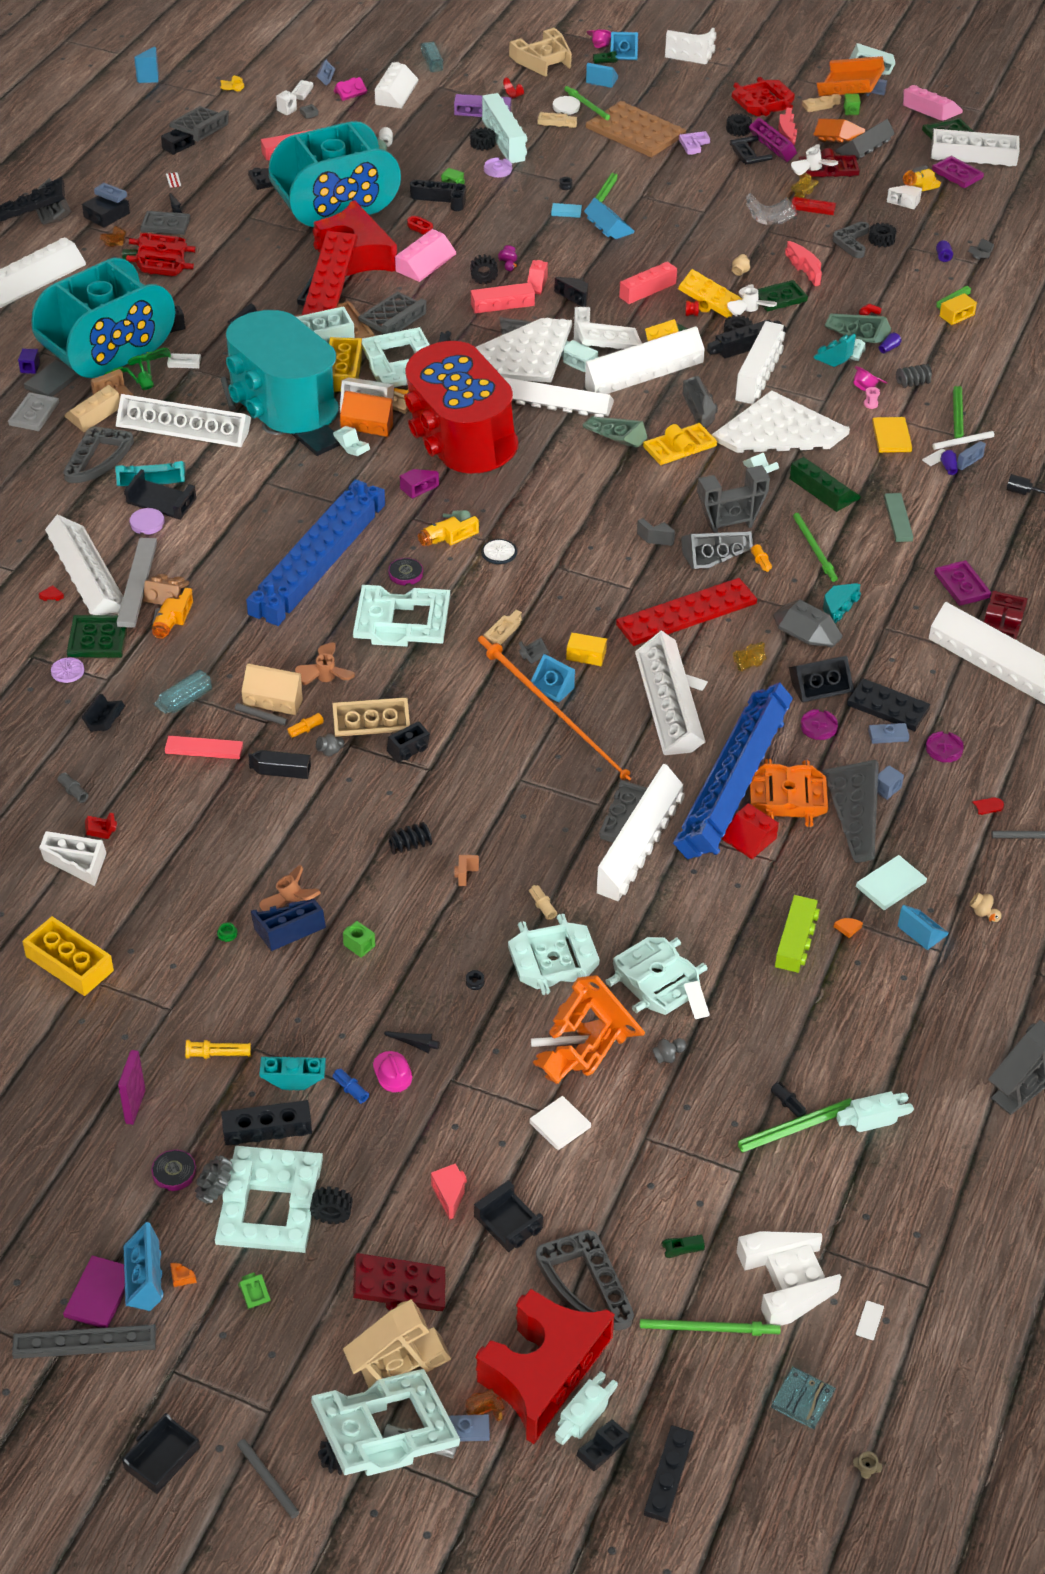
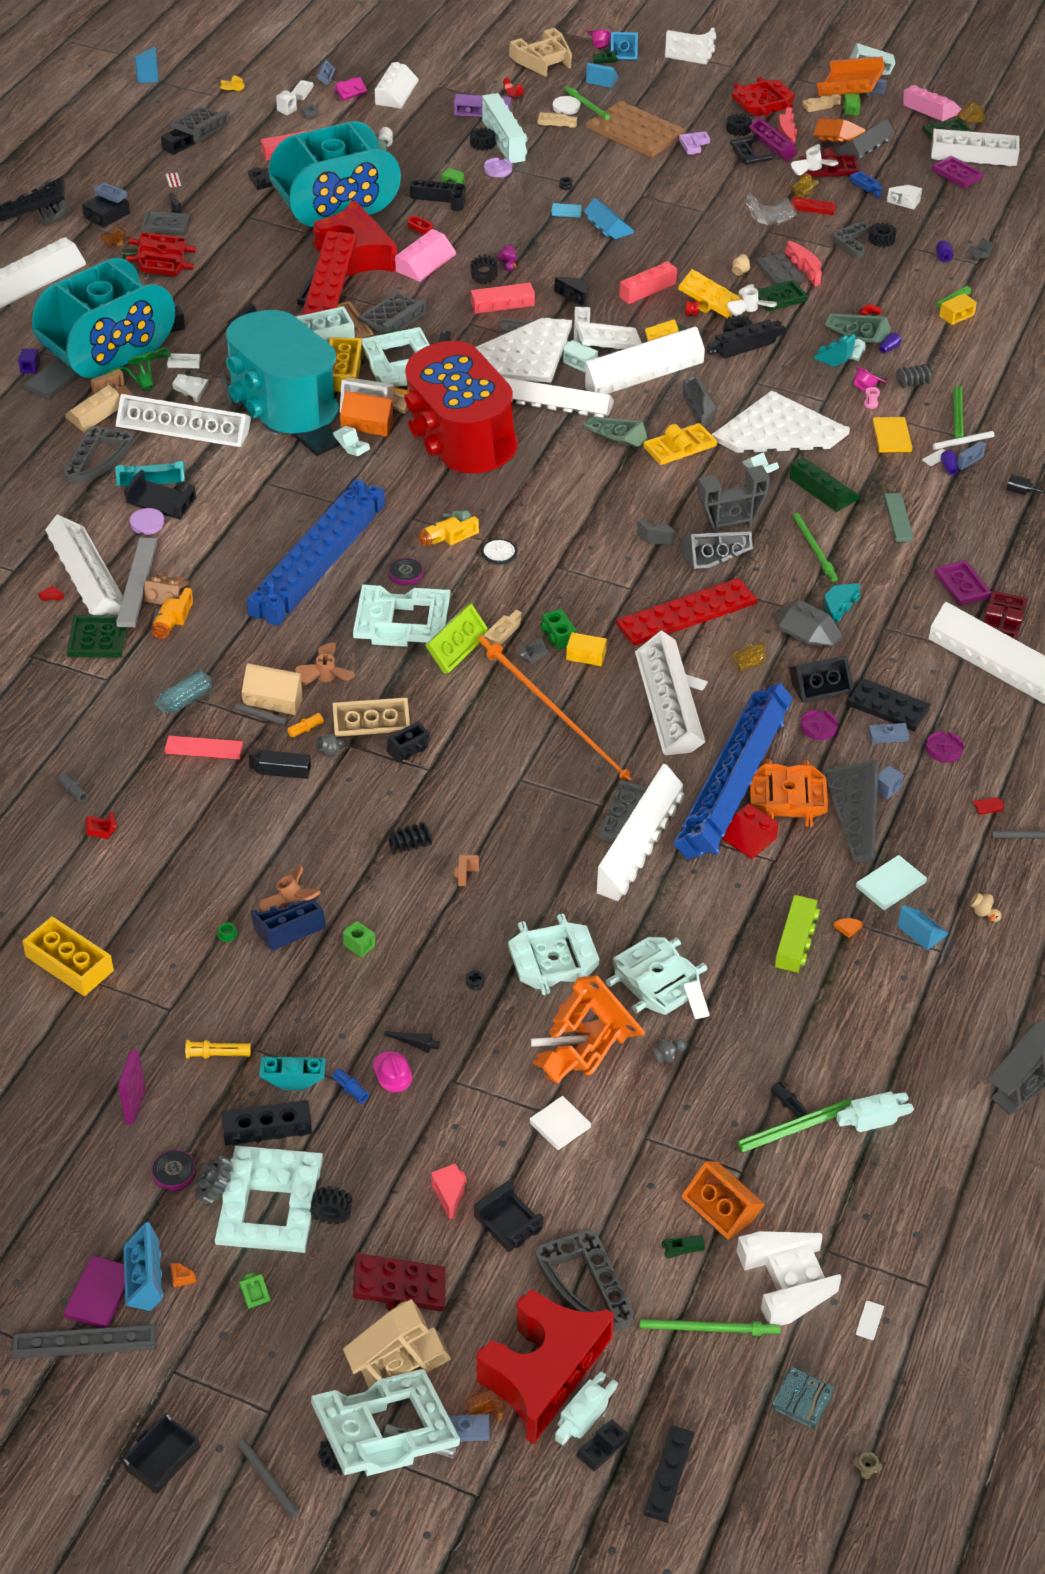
light grey tile [8,392,59,431] -> none
white wedge [40,831,107,886] -> none
lavender wheel [51,657,84,683] -> none
black bracket [82,694,125,732] -> none
magenta slope [400,469,439,499] -> none
clear light blue piece [420,42,443,72] -> none
coral slope [527,260,548,295] -> none
tan axle [529,885,557,920] -> none
dark azure slope [531,654,575,702] -> none
bright green axle [595,173,618,202] -> none
white brick [735,321,785,404] -> none
light orange axle [751,544,772,572] -> none
yellow plate [903,165,941,191] -> none
none -> white wing [173,374,209,403]
none -> lime plate [425,603,489,674]
none -> green brick [540,608,577,650]
none -> orange slope [681,1161,765,1240]
none -> dark grey plate [756,253,804,285]
none -> blue plate [849,171,884,198]
none -> clear yellow slope [957,100,985,122]

